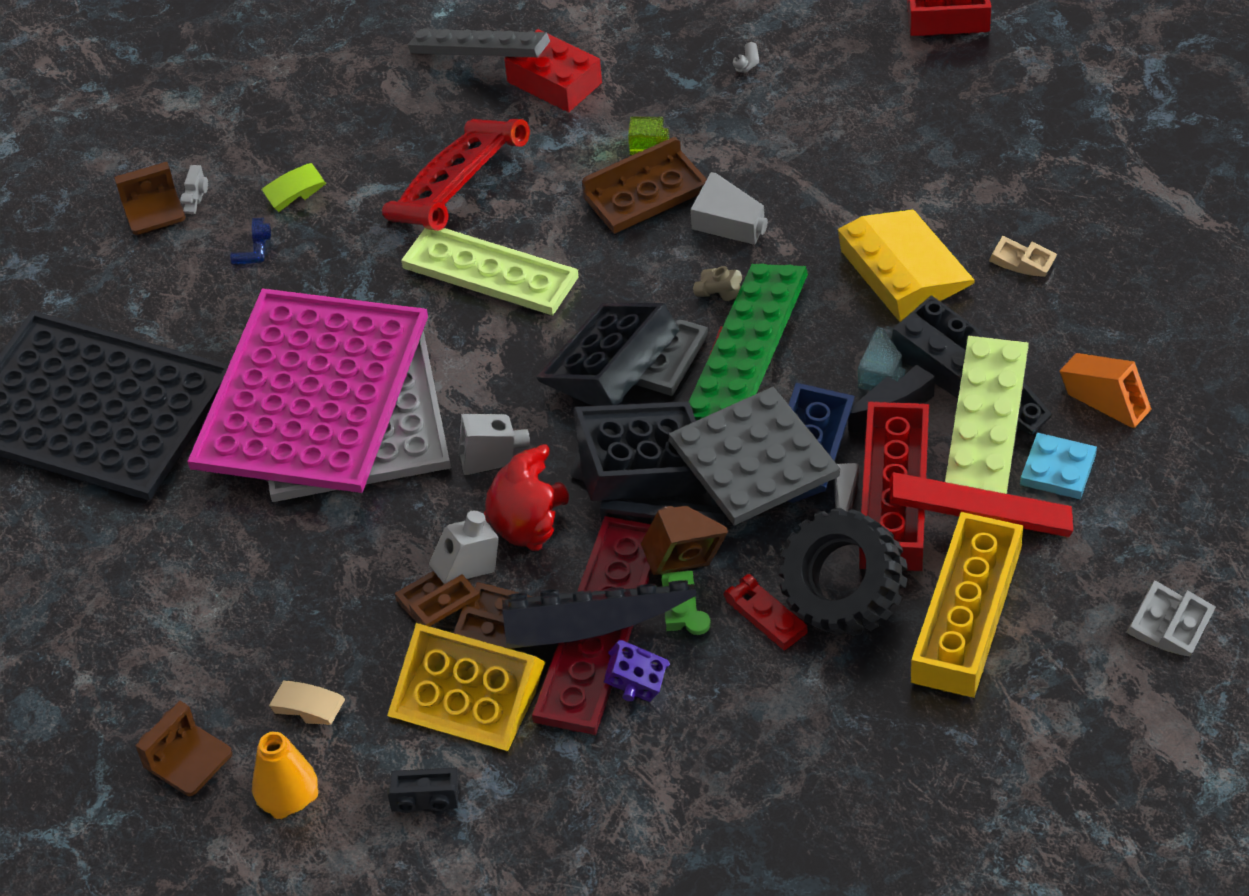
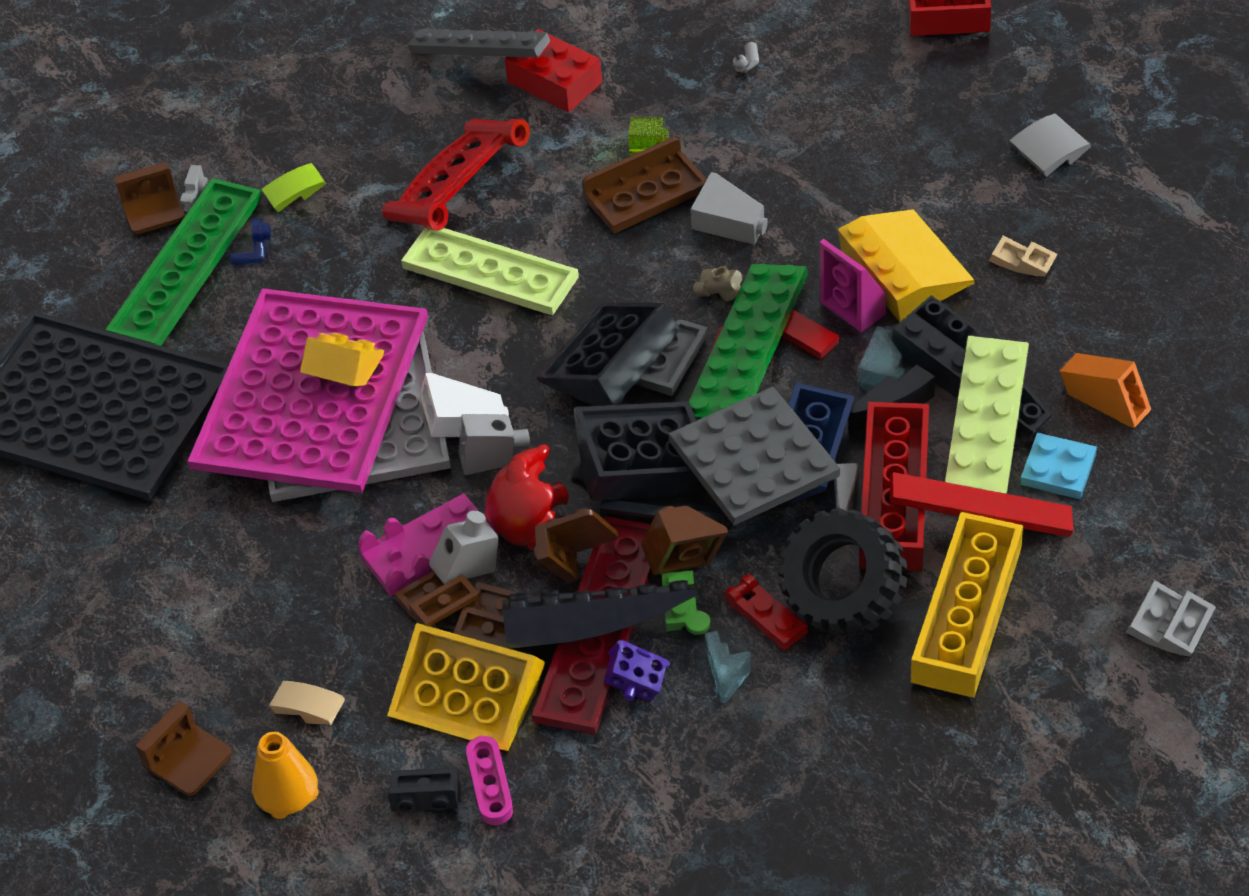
none -> green plate [105,178,262,346]
none -> yellow slope [300,332,384,386]
none -> dark pink hinge [358,493,496,597]
none -> white slope [420,373,509,437]
none -> dark pink plate [466,736,513,825]
none -> reddish brown bracket [534,509,618,584]
none -> clear light blue slope [705,631,751,704]
none -> red tile [781,310,839,359]
none -> dark pink slope [819,239,886,332]
none -> light grey slope [1009,114,1091,177]

